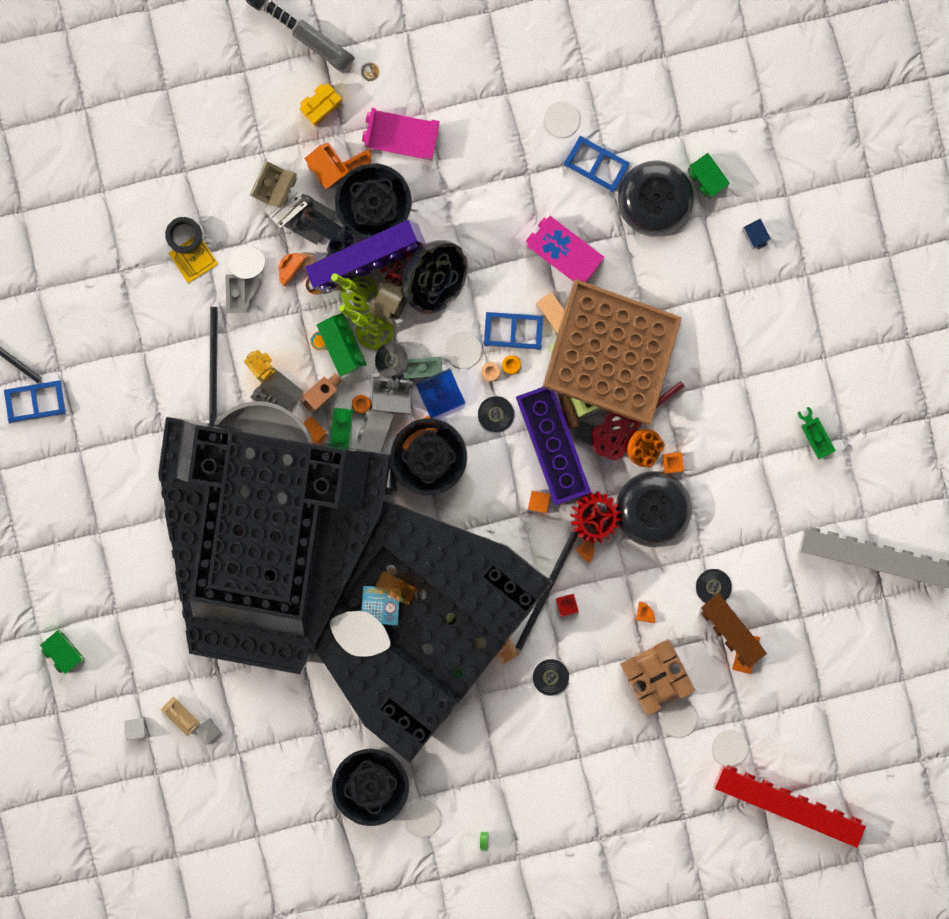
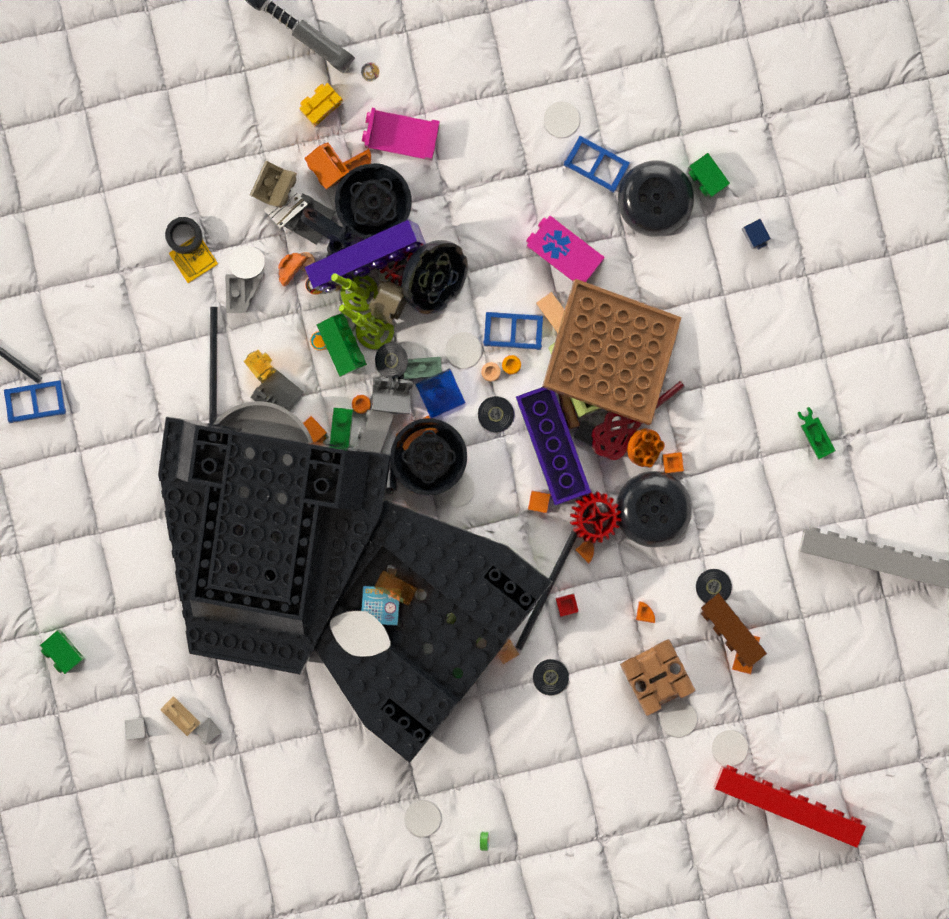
nougat torso [300,373,342,415] -> none
black brick [332,748,409,826] -> none

